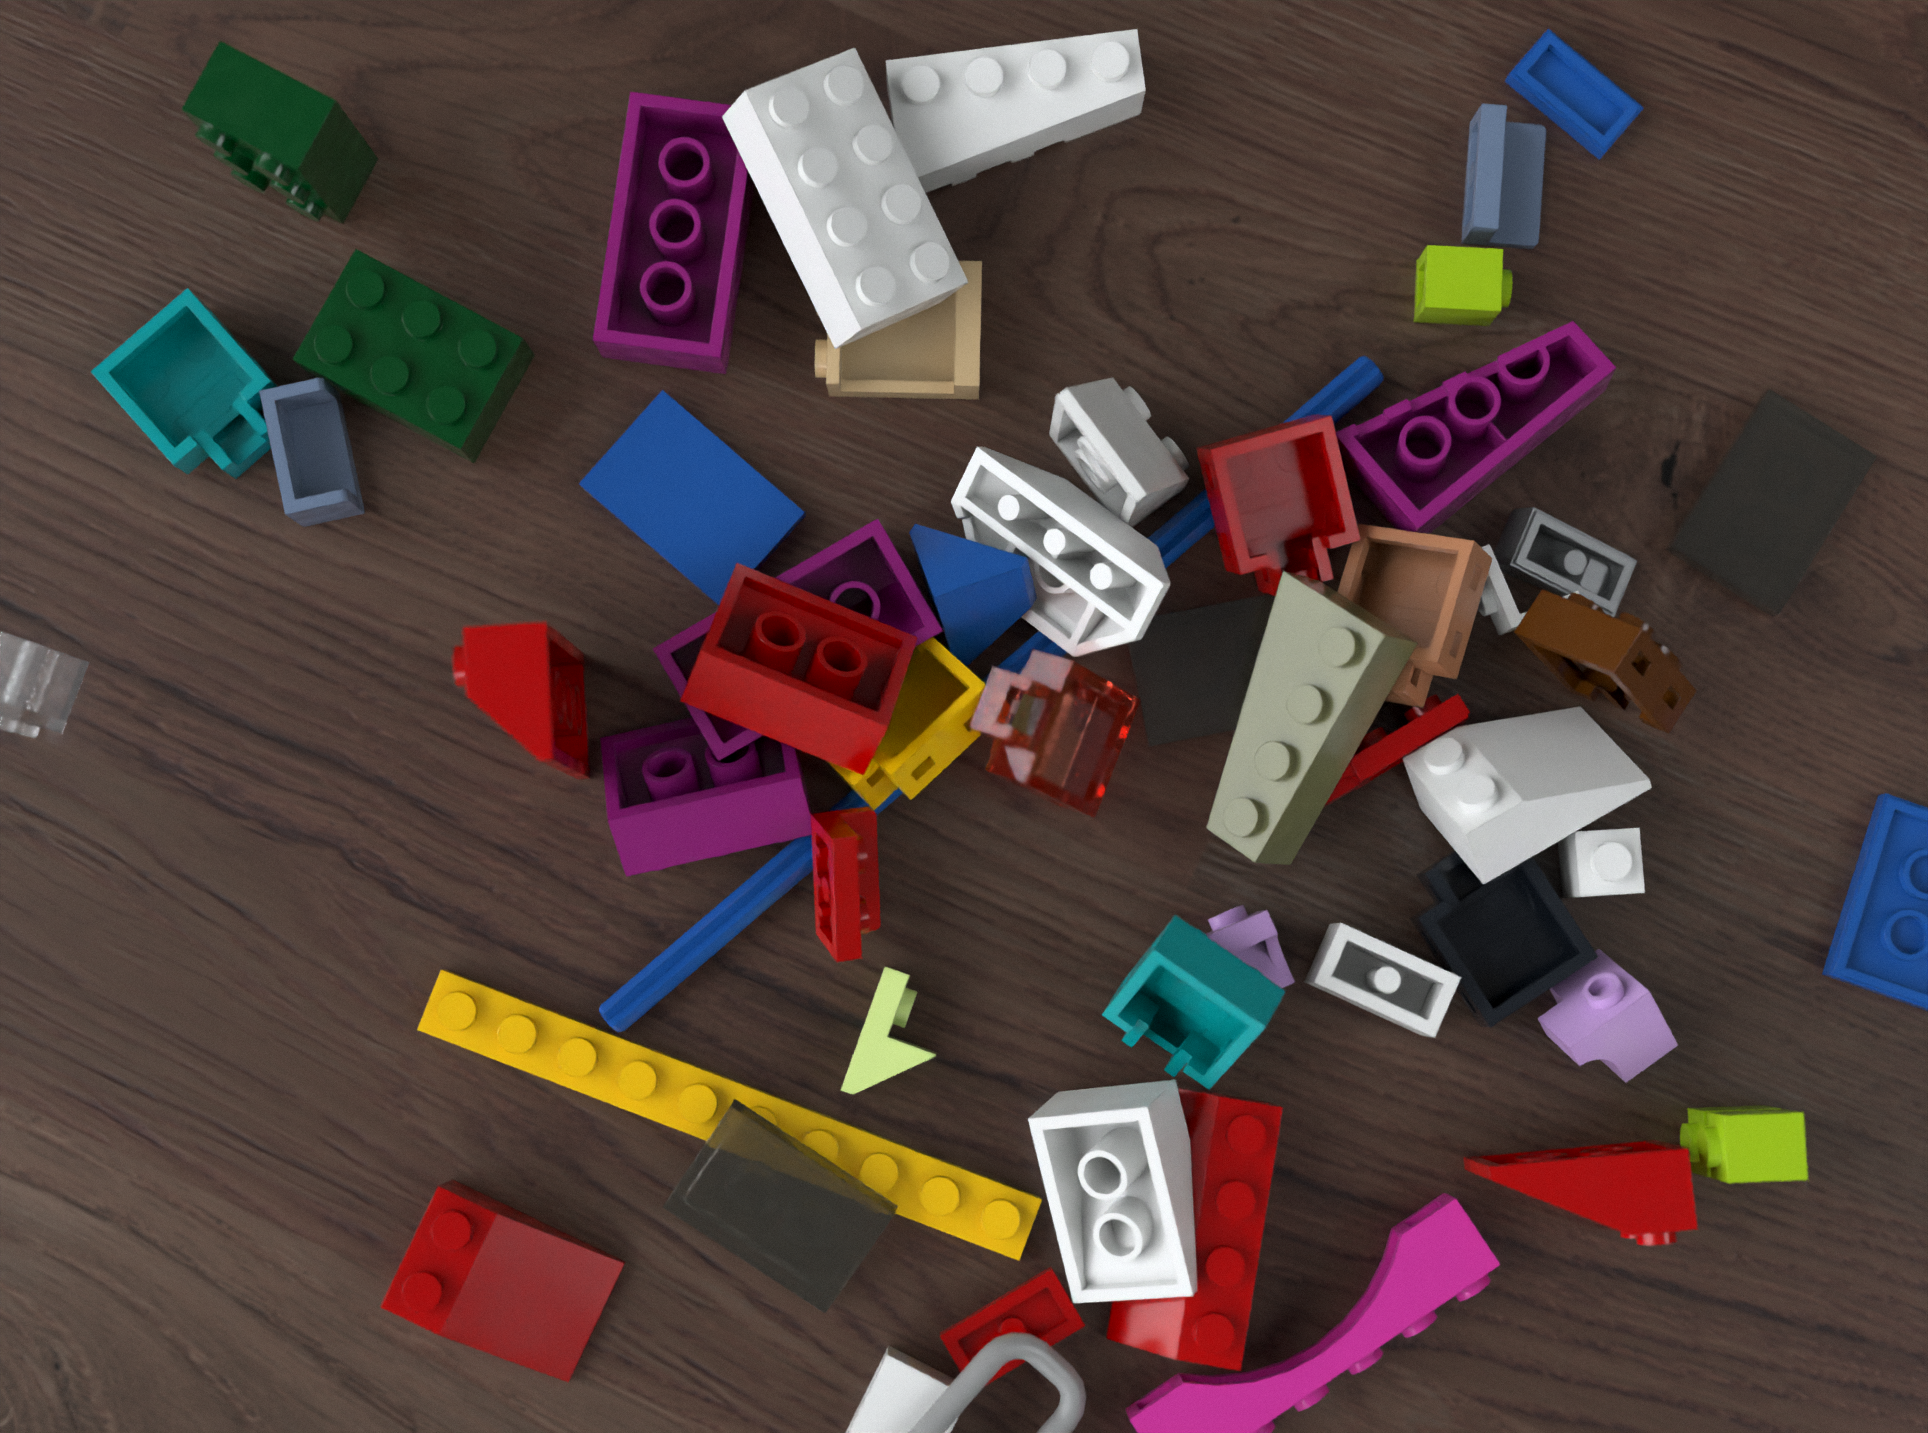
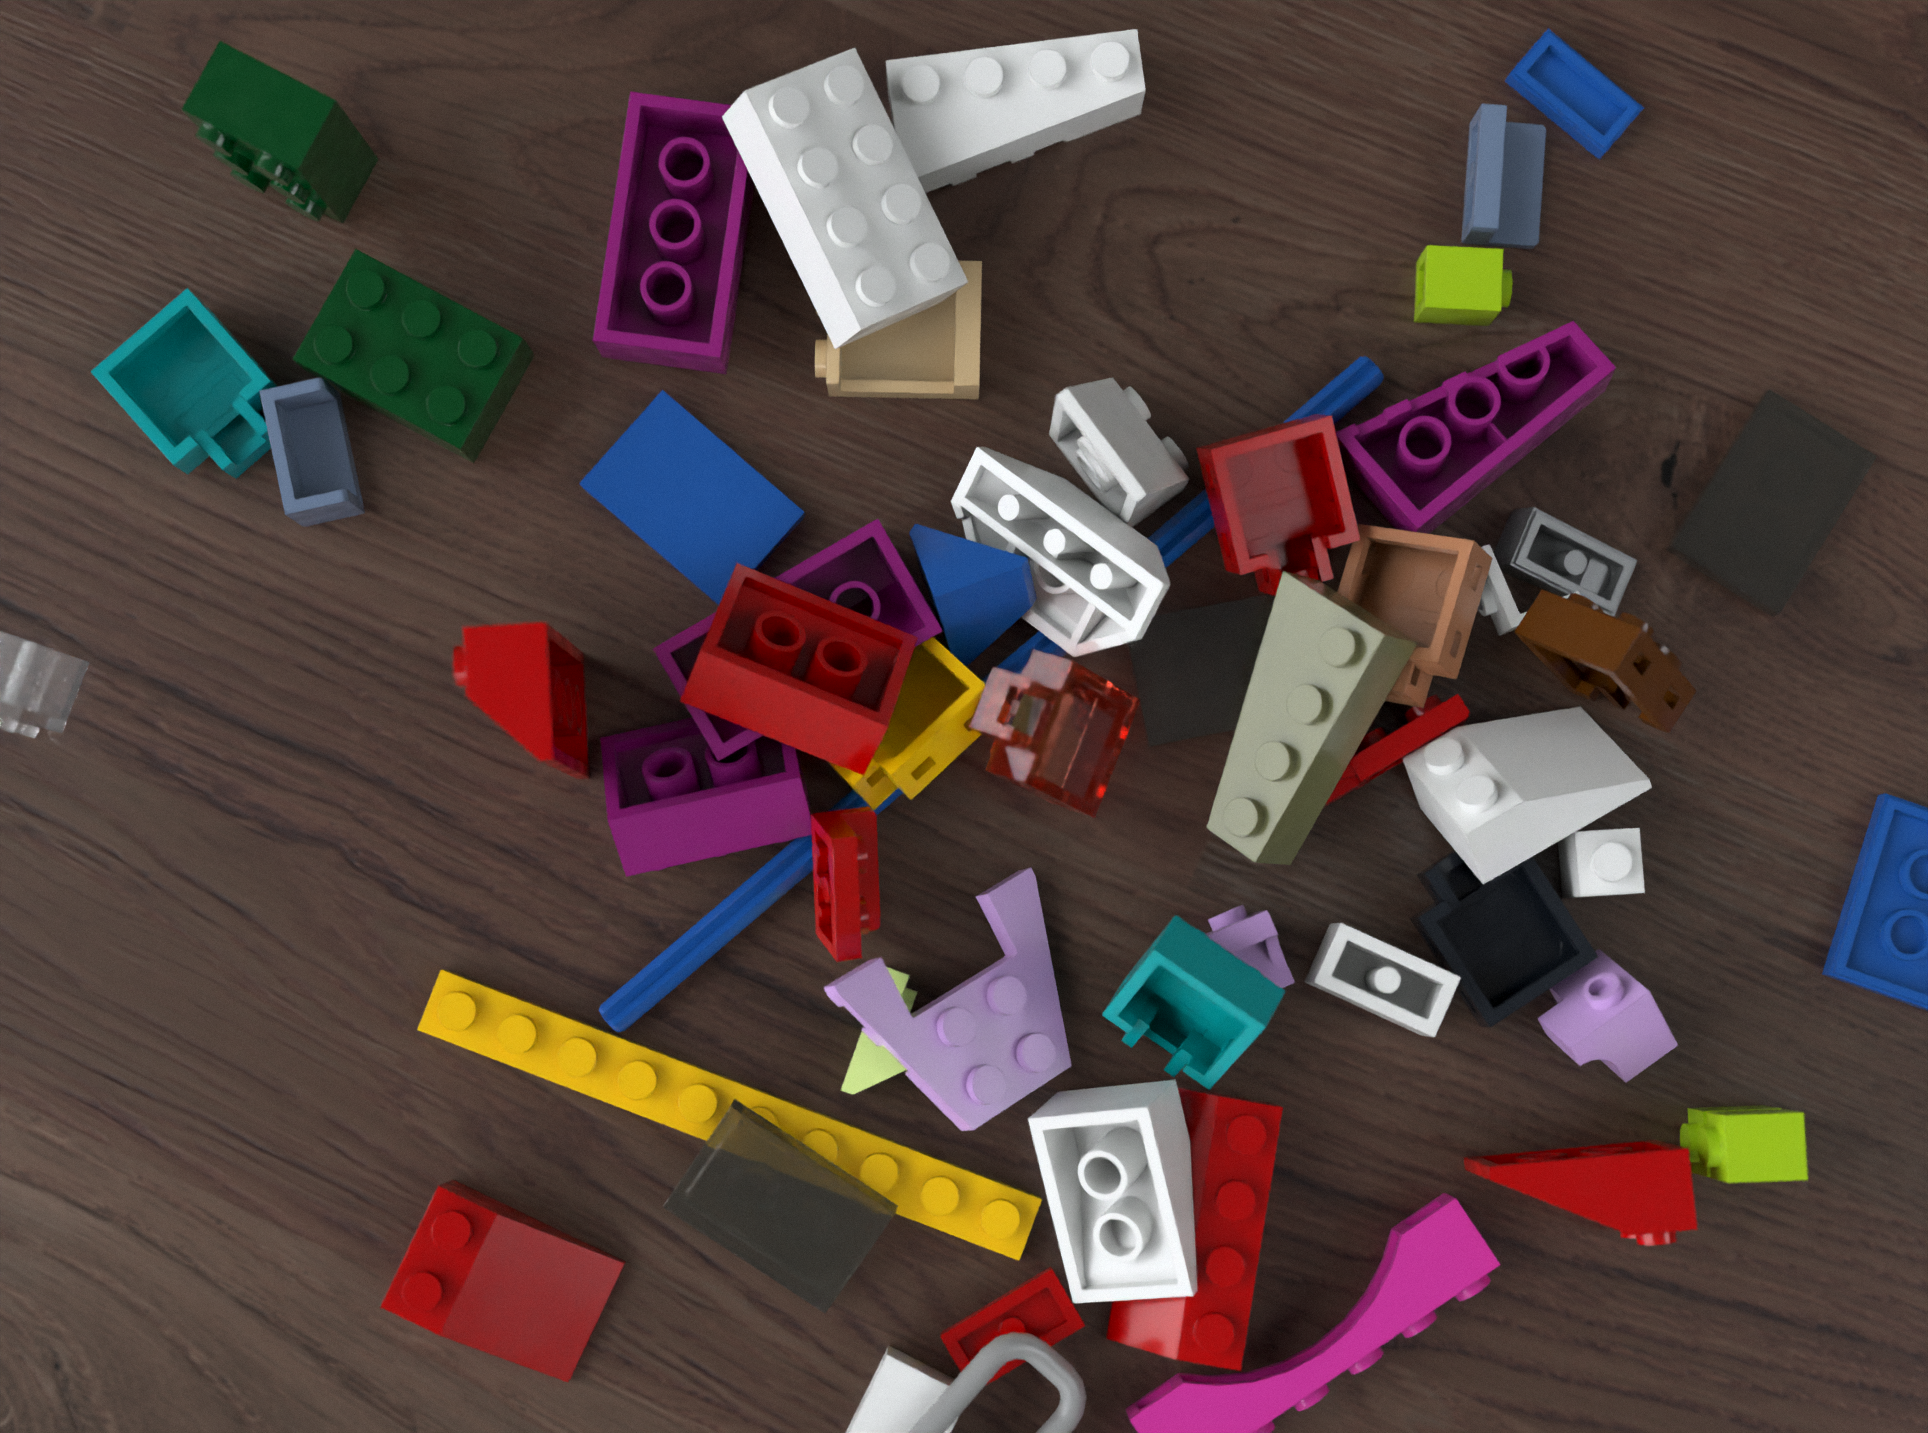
none -> lavender wing [823,868,1072,1131]

